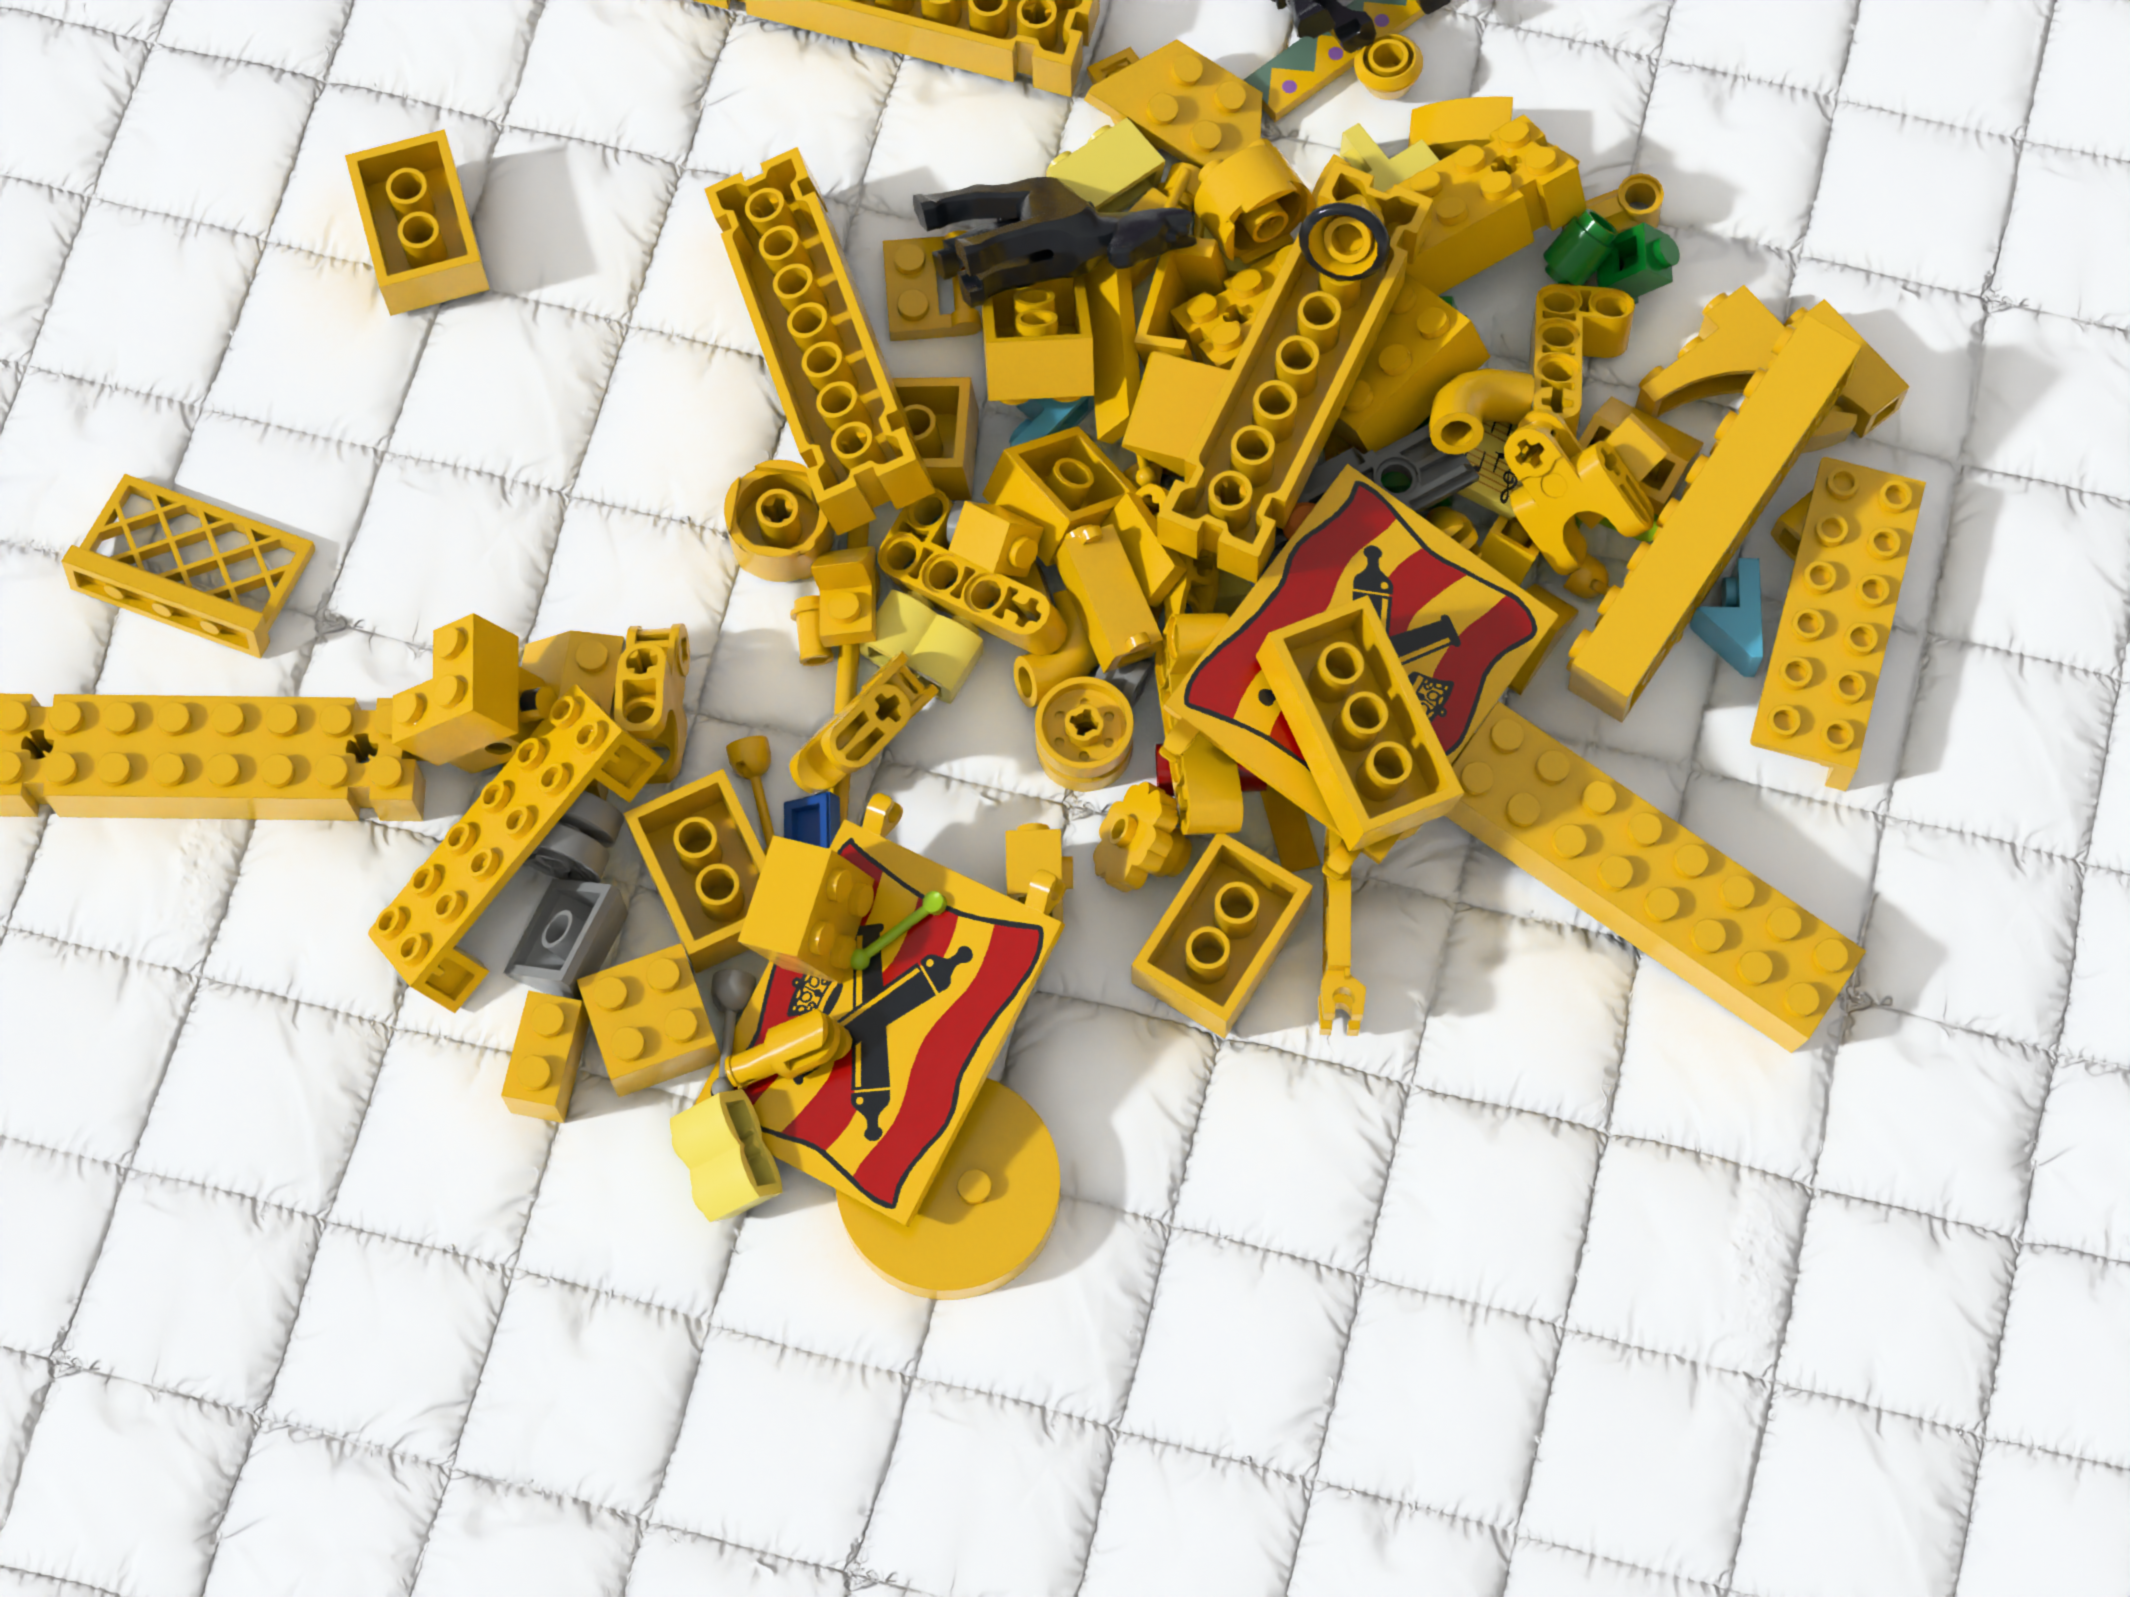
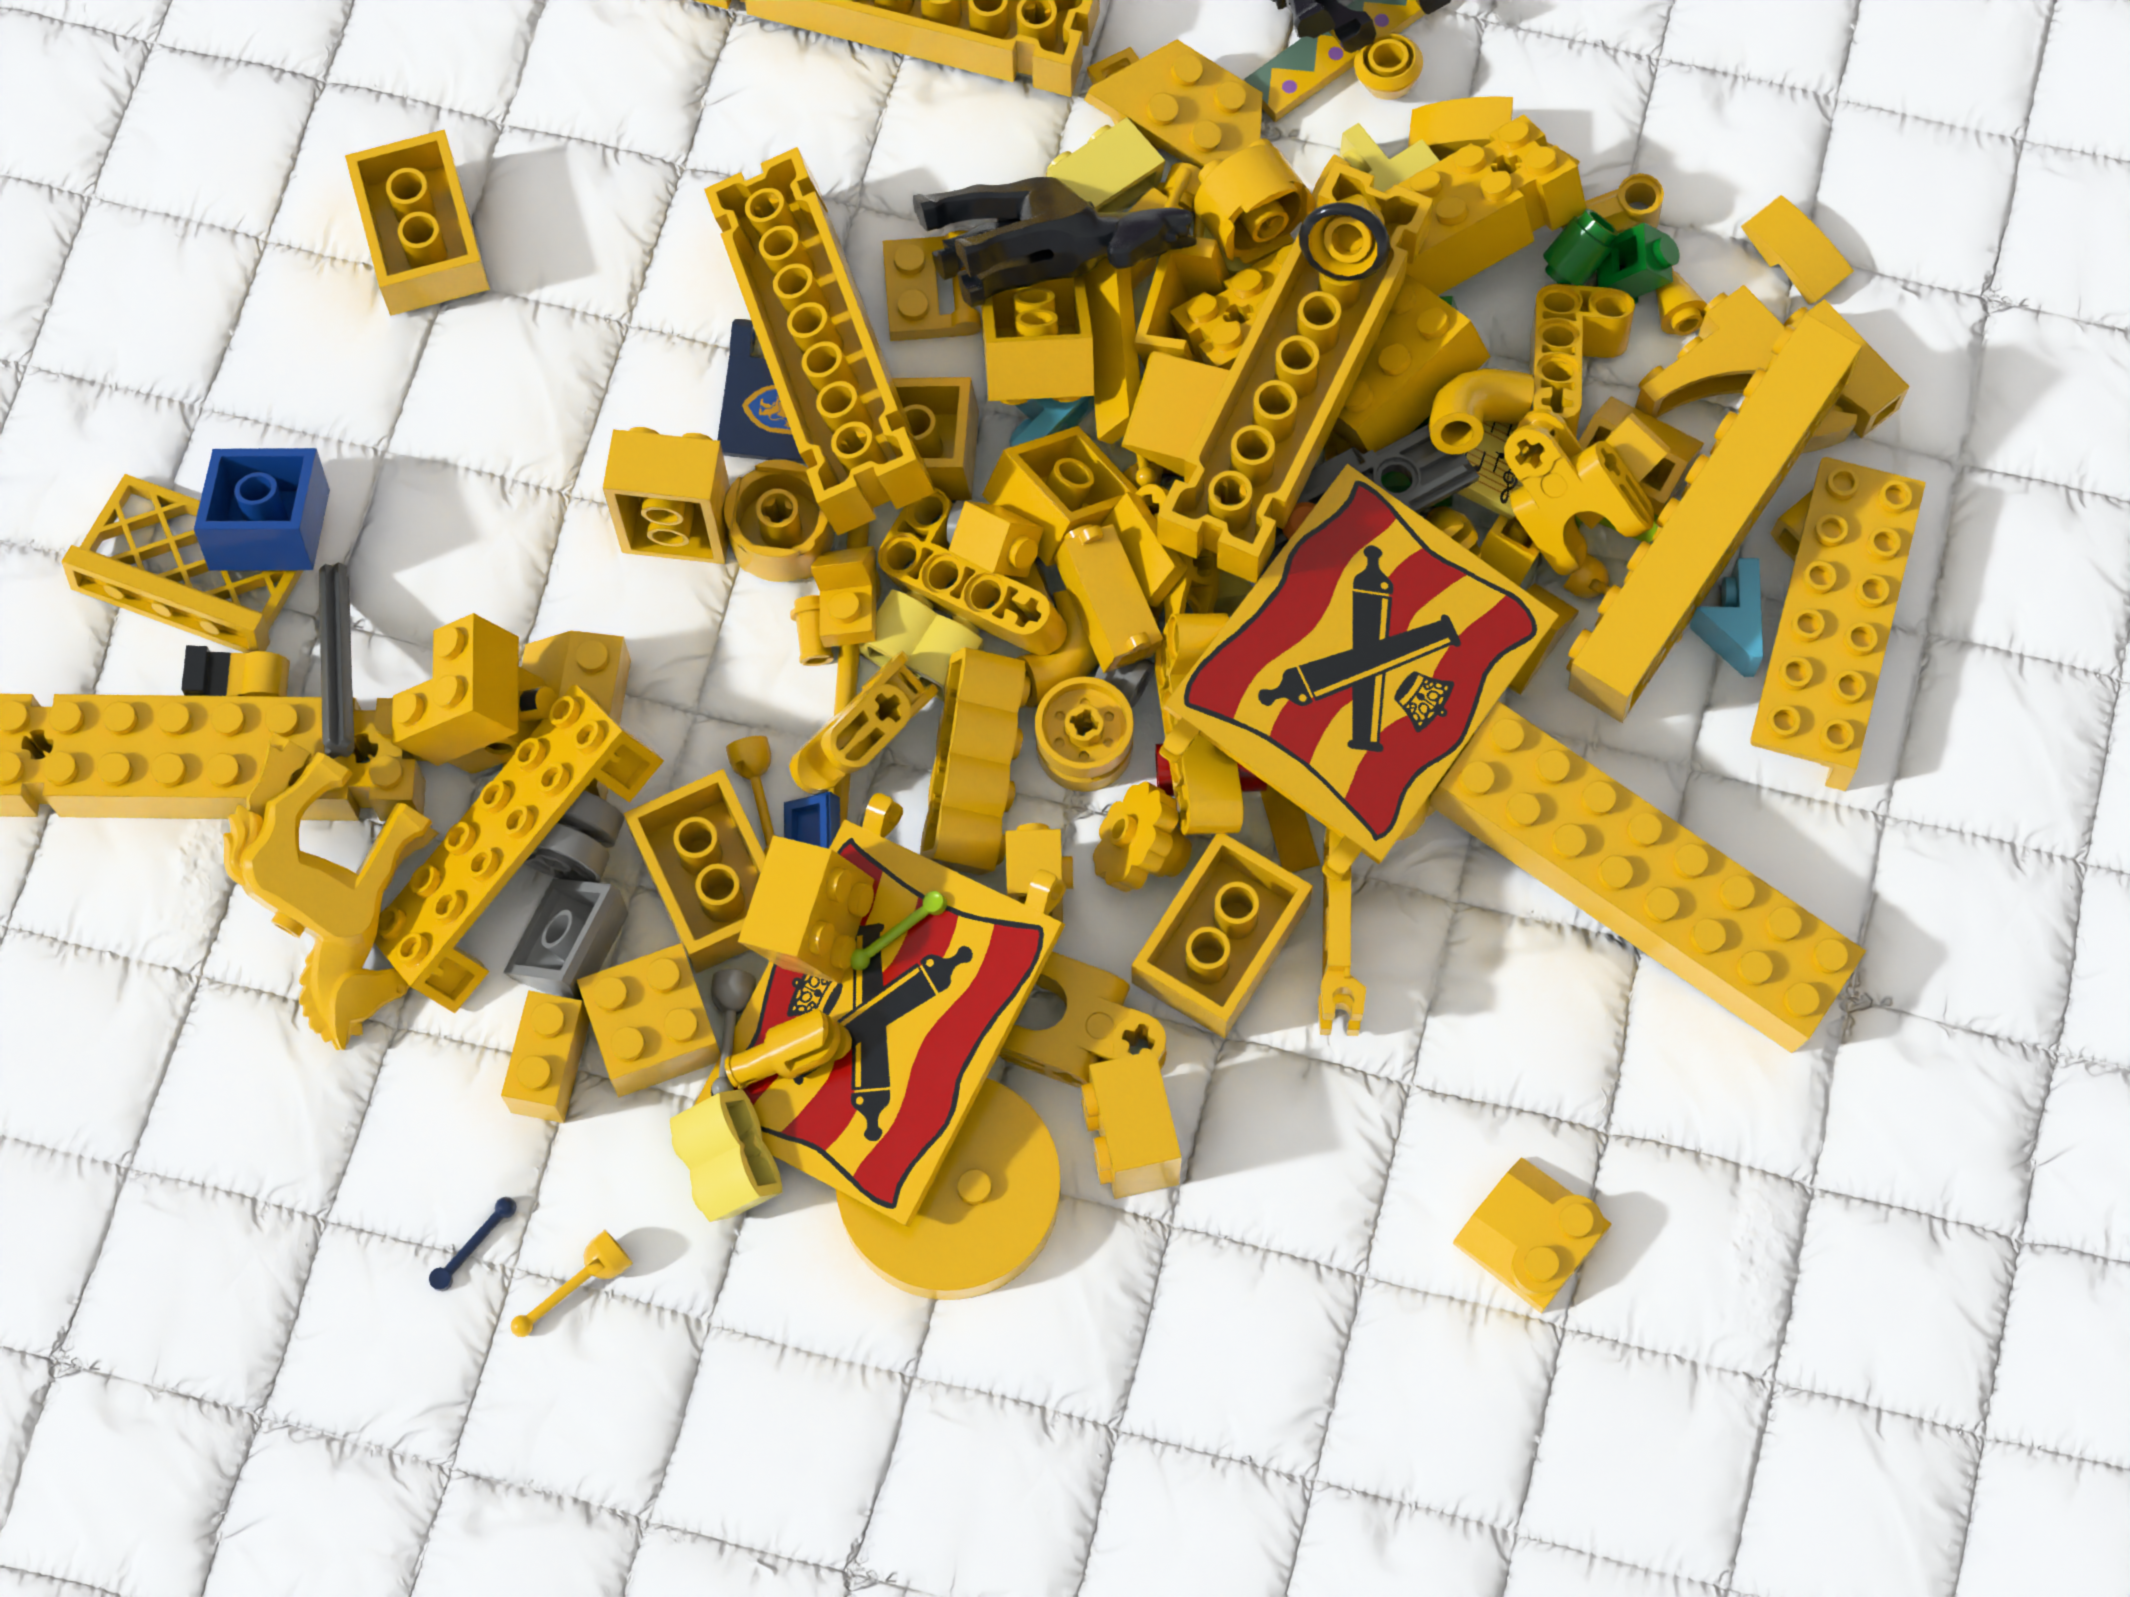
yellow piece [614,623,690,784] -> none
yellow brick [1256,595,1464,853] -> none
none -> leg [181,645,290,697]
none -> blue brick [194,448,330,571]
none -> yellow animal [223,733,439,1051]
none -> dark grey axle [319,562,354,759]
none -> dark blue hinge [429,1197,517,1292]
none -> yellow hinge [510,1229,633,1337]
none -> yellow brick [603,427,730,564]
none -> dark blue flag [717,319,805,464]
none -> yellow brick [920,647,1031,876]
none -> yellow piece [999,951,1167,1088]
none -> yellow brick [1081,1050,1182,1199]
none -> yellow slope [1452,1157,1612,1314]
none -> yellow cone [1656,267,1707,336]
none -> yellow slope [1740,195,1854,305]

